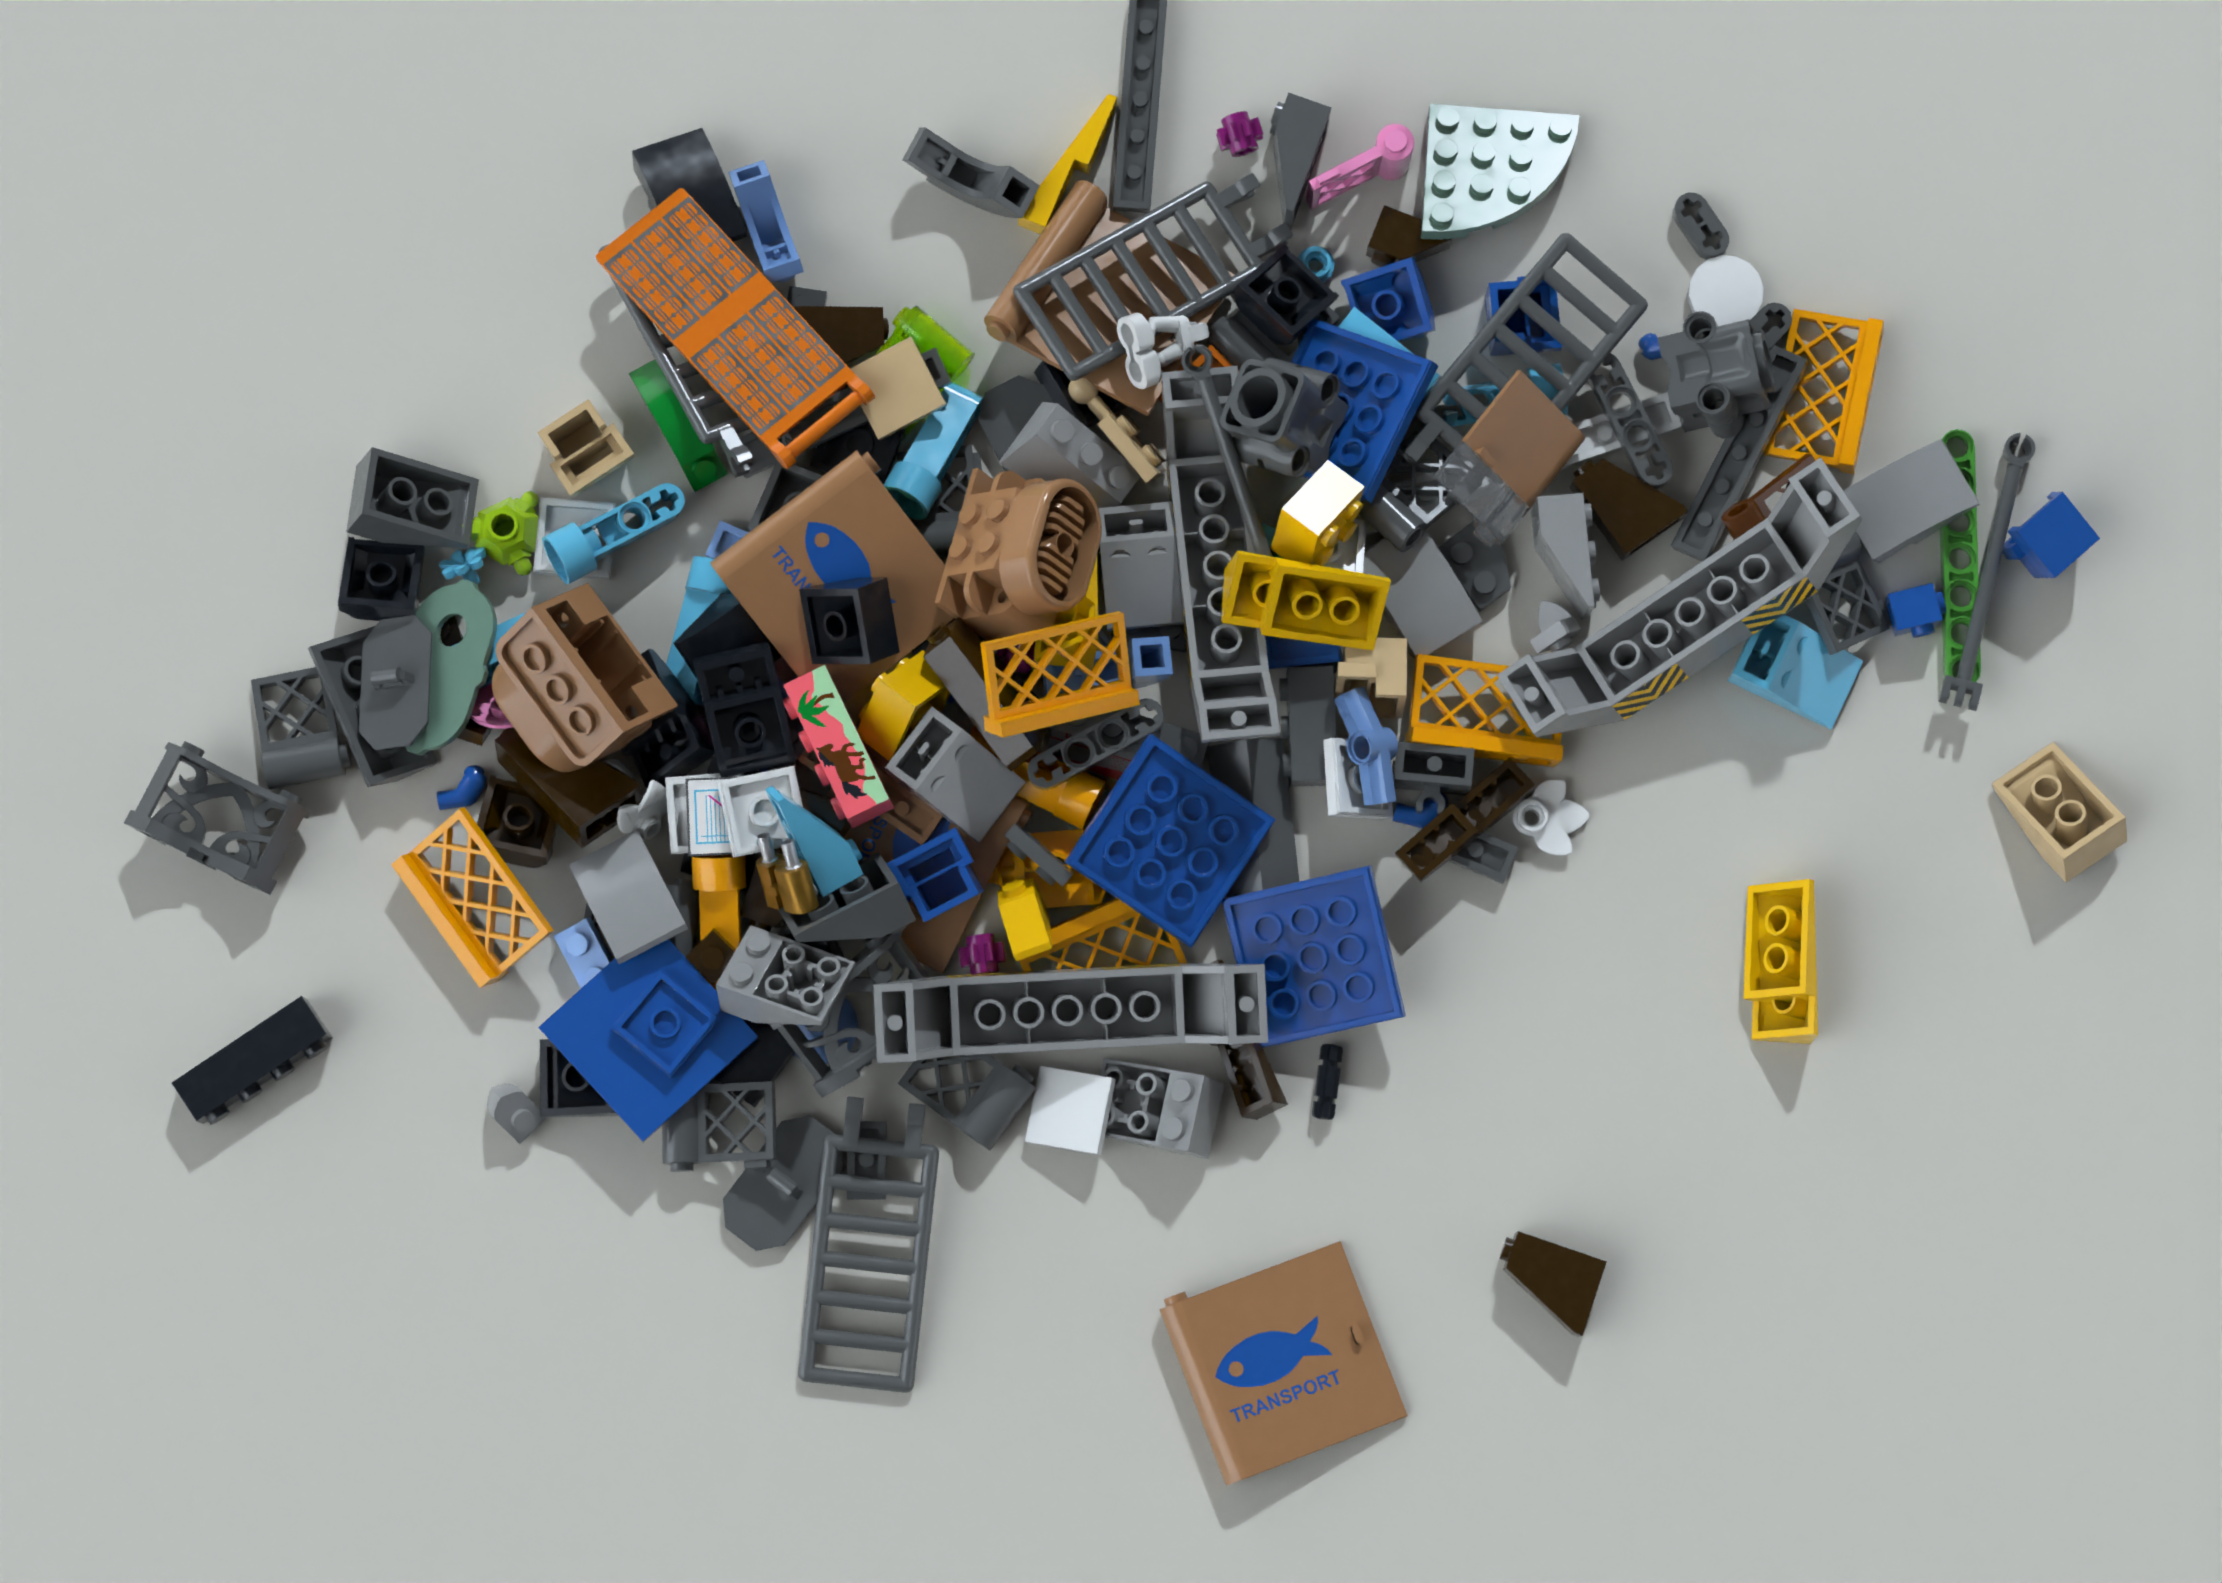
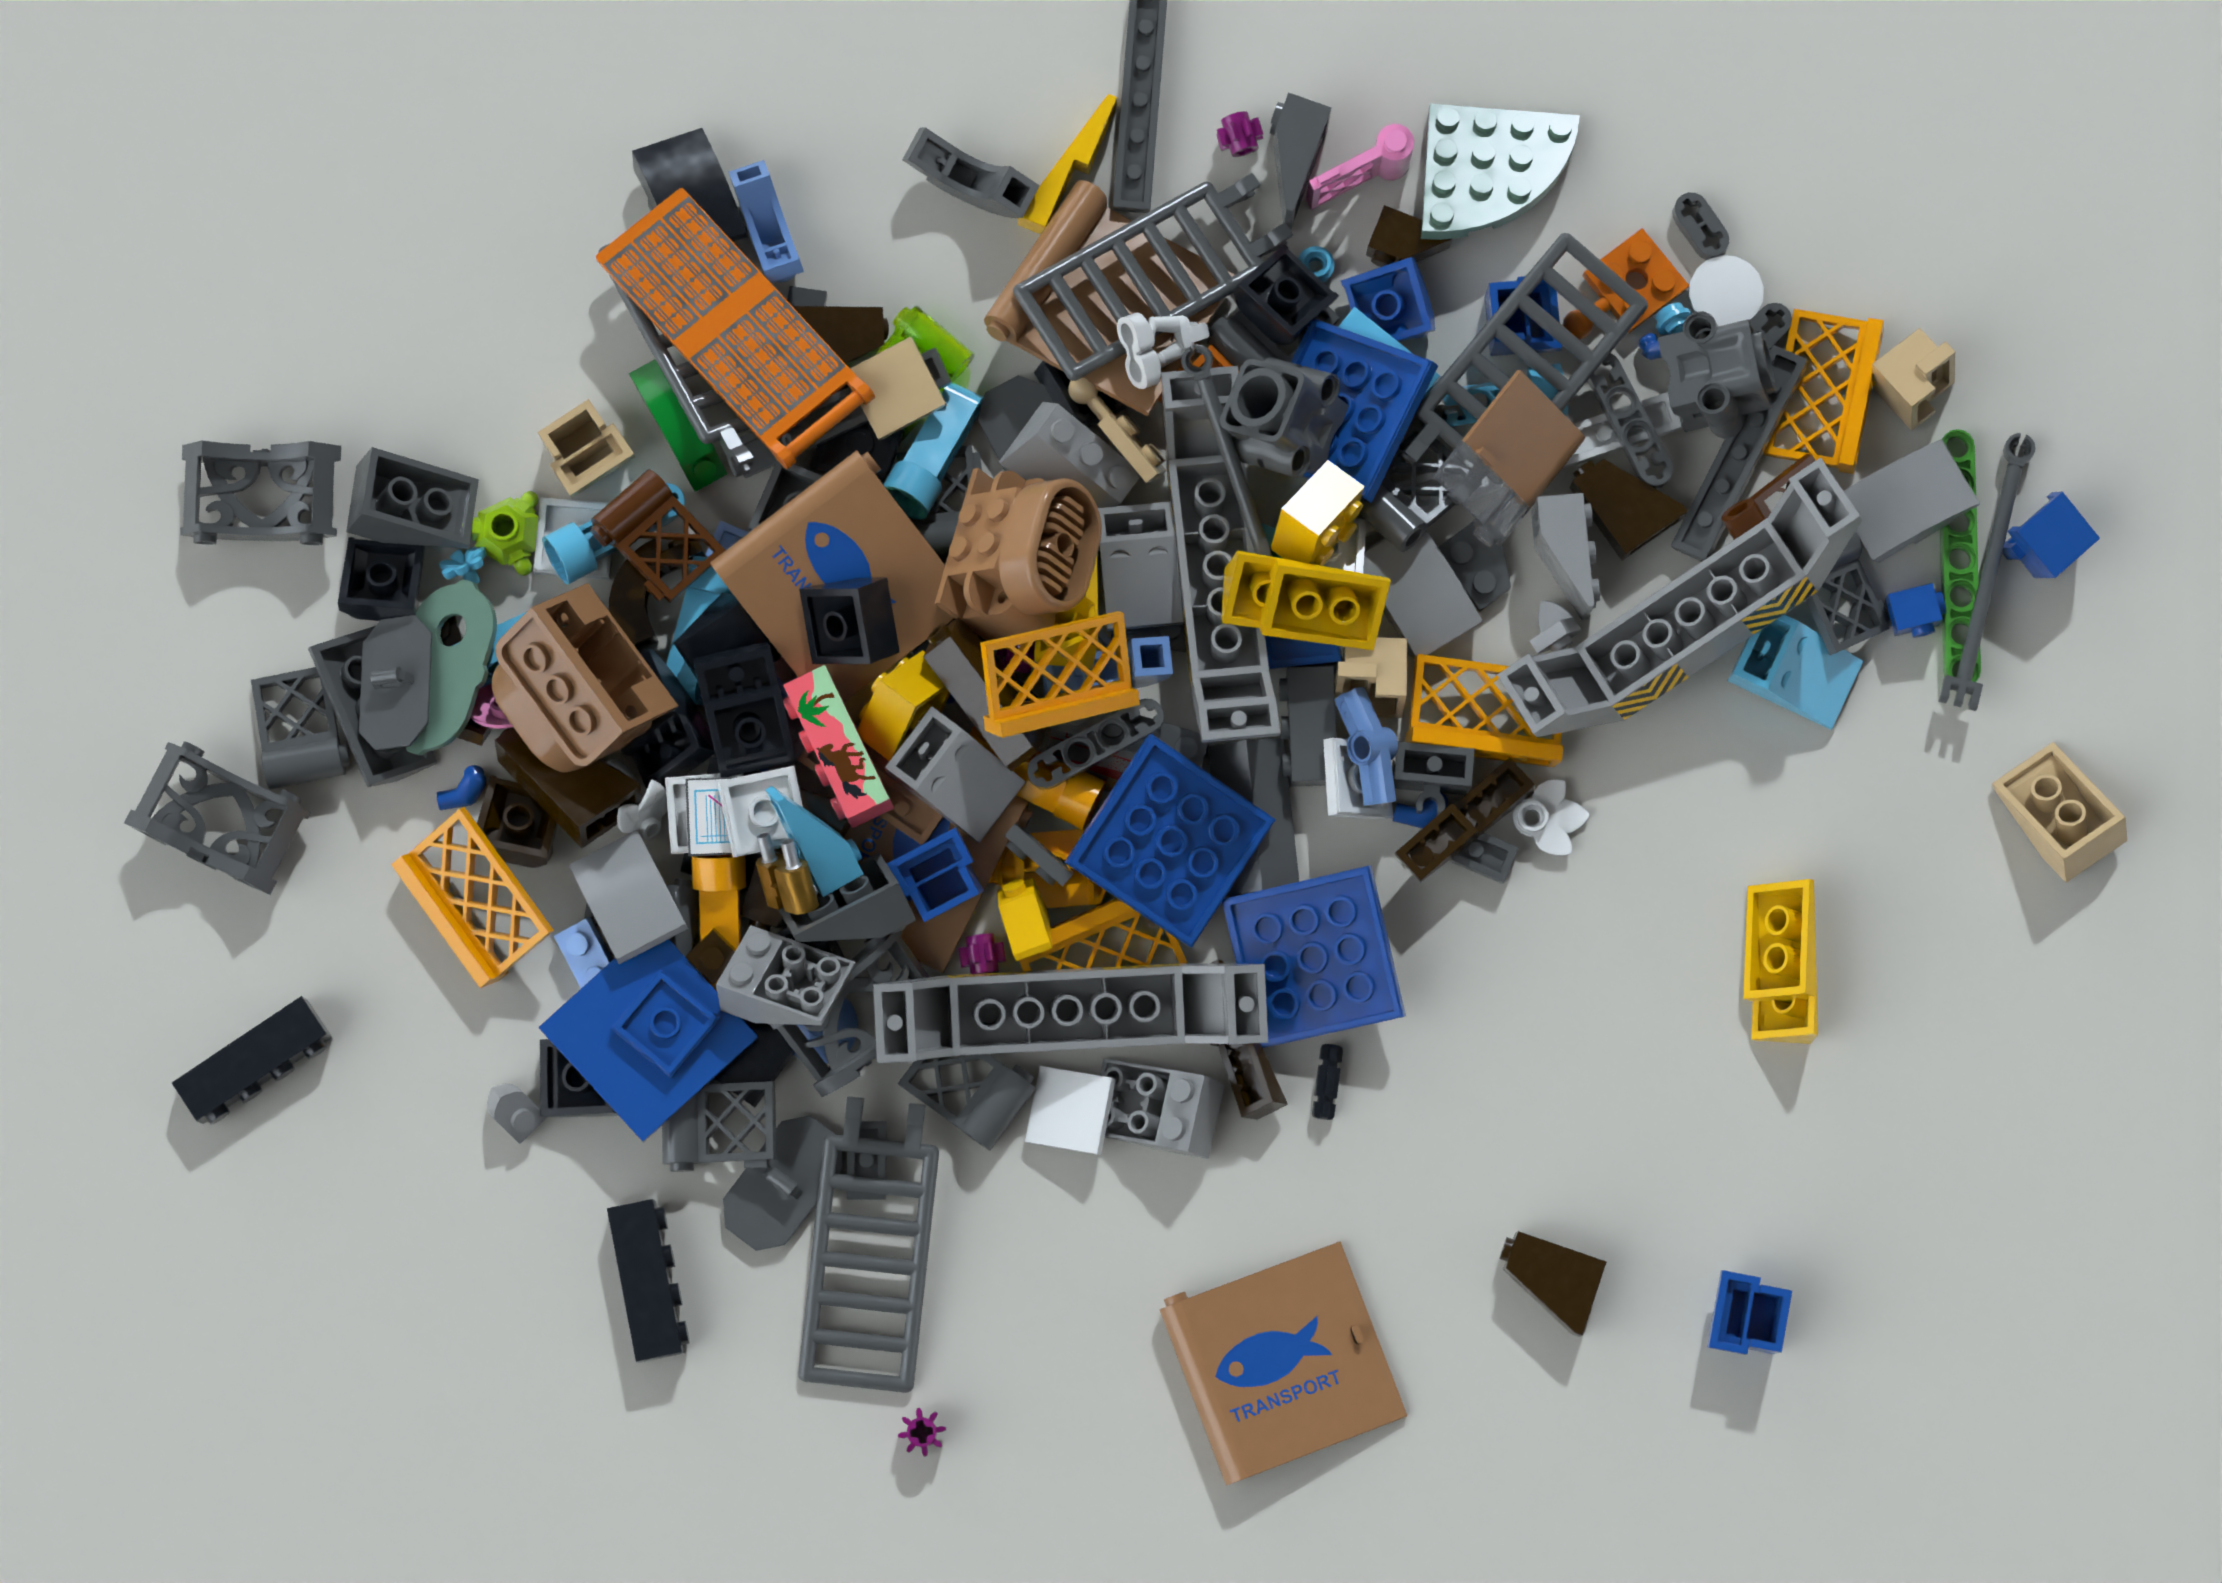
none -> dark grey fence [180,440,341,545]
none -> reddish brown piece [591,469,726,603]
none -> black brick [607,1199,690,1363]
none -> dark brown arch [608,539,706,650]
none -> magenta gear [898,1408,947,1457]
none -> orange plate [1562,228,1690,340]
none -> medium azure plate [1655,302,1692,335]
none -> blue plate [1707,1270,1792,1355]
none -> tan plate [1872,328,1956,431]

